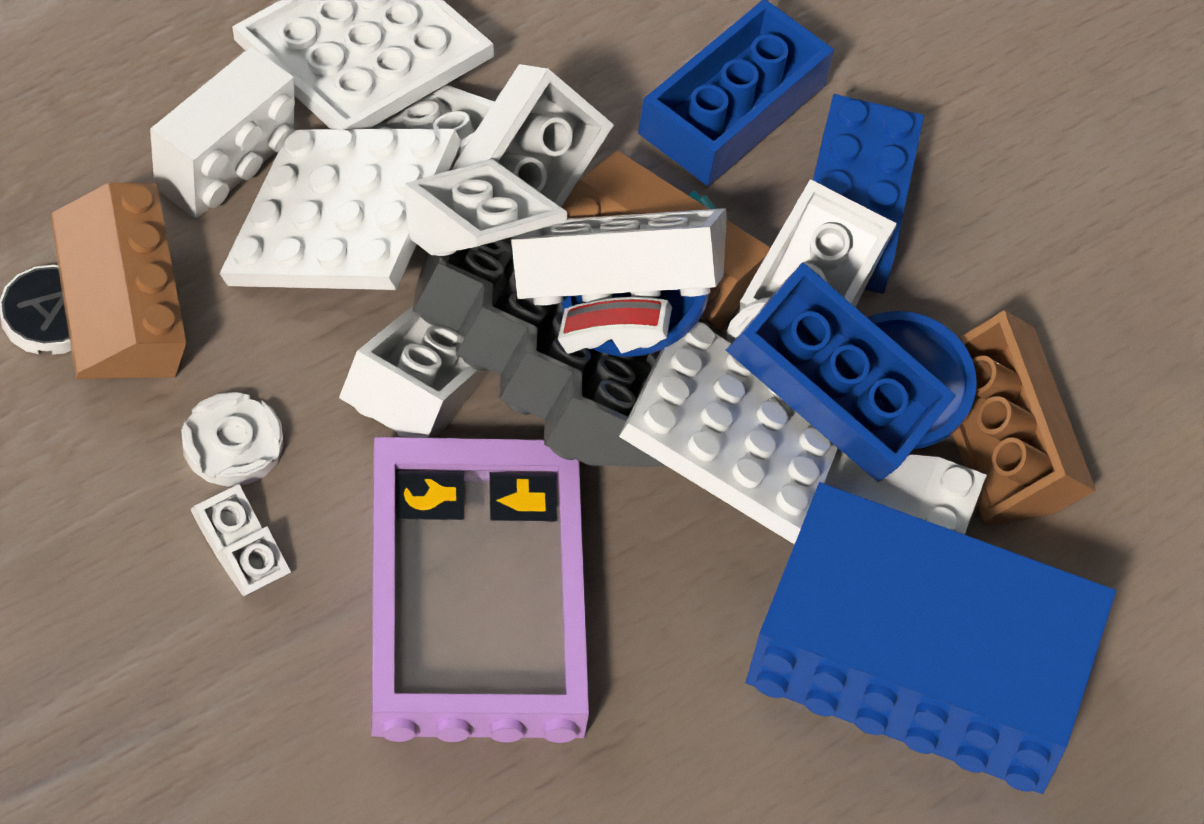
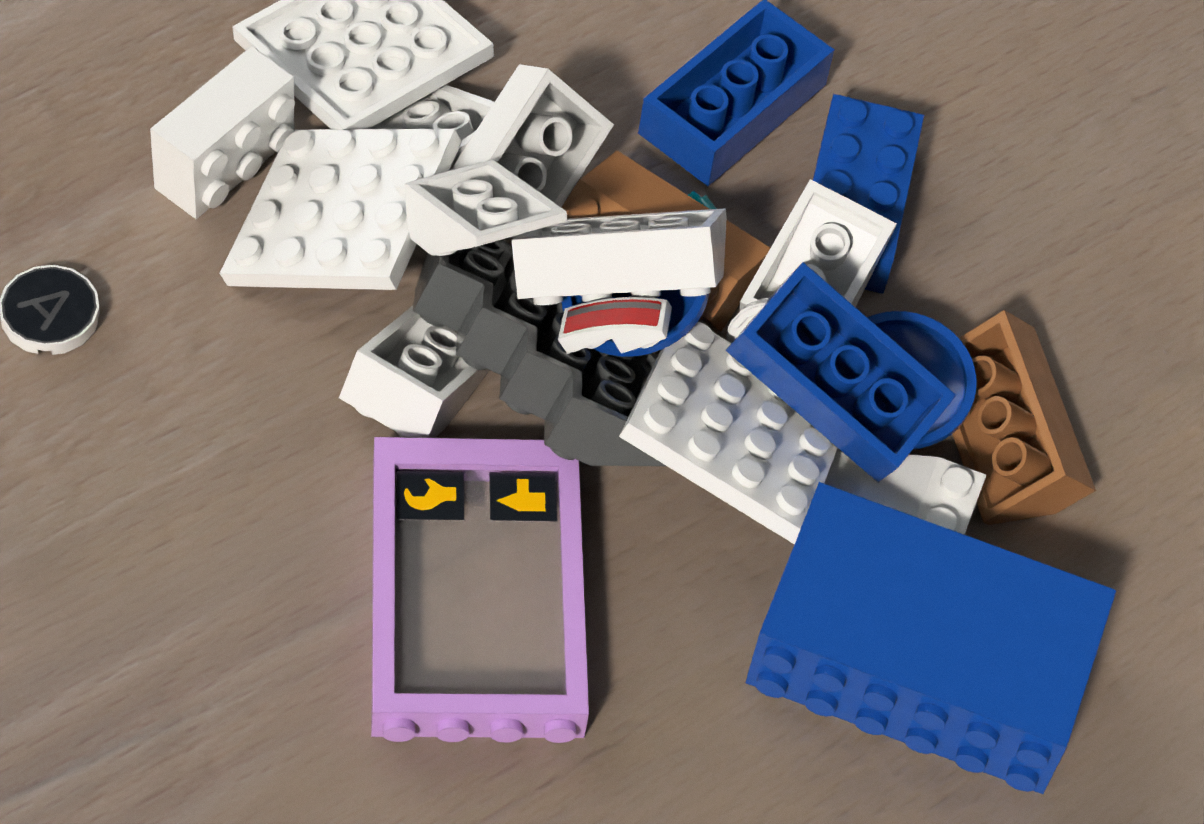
medium nougat slope [50,183,186,379] -> none
white tile [181,392,283,487] -> none
white slope [190,484,291,597] -> none

